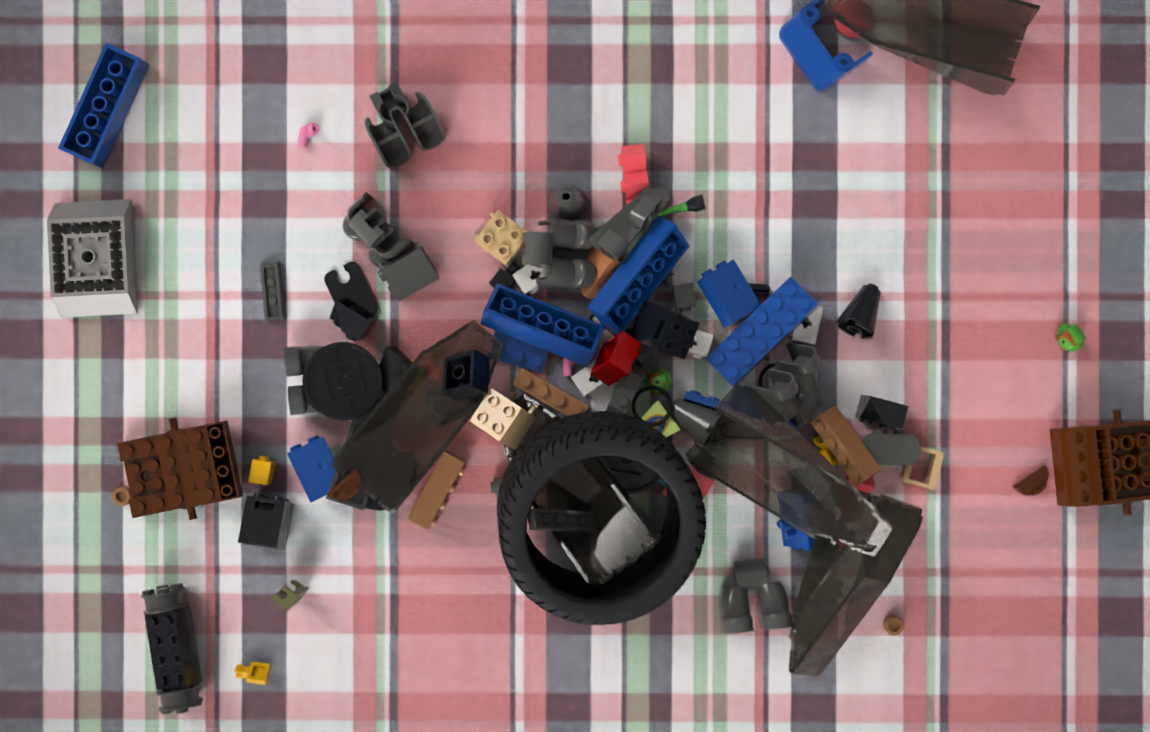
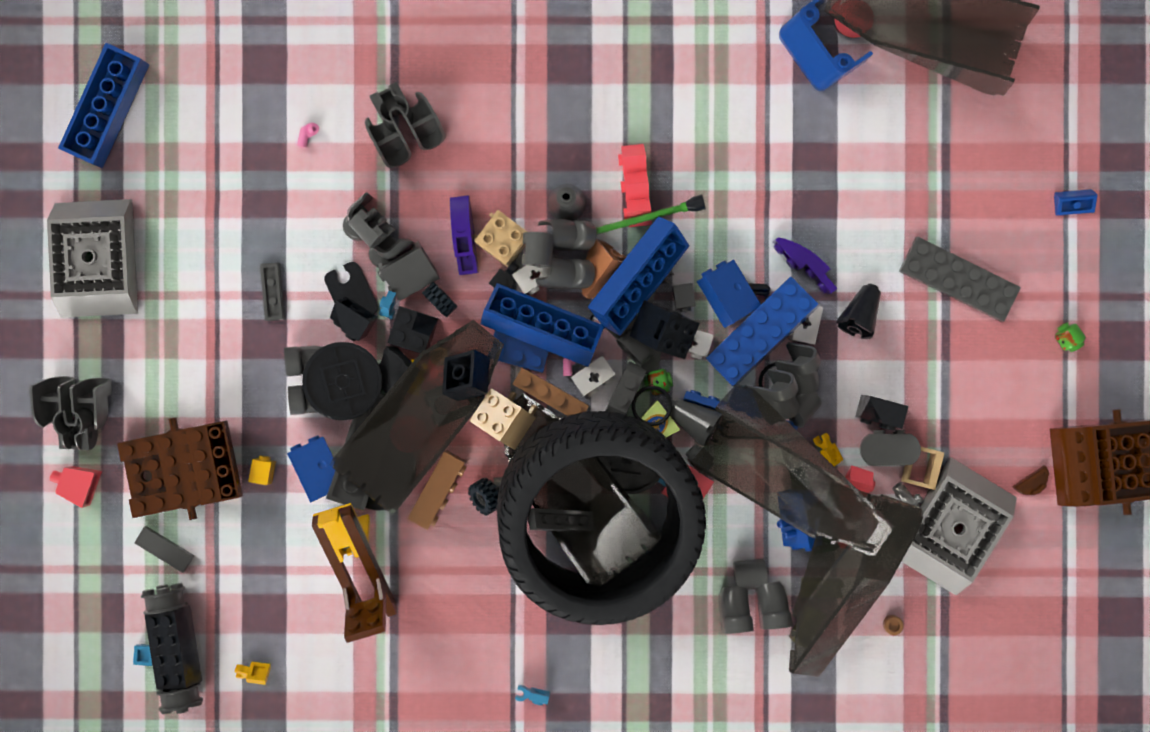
medium nougat tile [112,486,131,506] -> none
black container [238,493,294,550] -> none
olive hinge [271,580,309,611] -> none
reddish brown tile [326,468,362,501] -> none
dark grey panel [588,187,671,261] -> none
red brick [590,331,641,386] -> none
medium nougat brick [810,406,882,487] -> none
none -> dark grey piece [29,376,112,450]
none -> coral torso [50,466,102,508]
none -> dark azure plate [133,644,153,666]
none -> dark grey tile [134,526,195,573]
none -> reddish brown piece [312,503,397,643]
none -> dark azure plate [379,291,396,320]
none -> black slope [387,306,439,355]
none -> black bush [422,282,458,317]
none -> dark purple slope [450,195,479,275]
none -> black bush [468,478,499,516]
none -> dark azure plate [515,685,550,705]
none -> dark purple slope [773,237,838,294]
none -> light grey slope [890,457,1017,595]
none -> flat silver arm [892,482,924,510]
none -> dark grey plate [899,236,1021,322]
none -> blue slope [1054,189,1098,216]

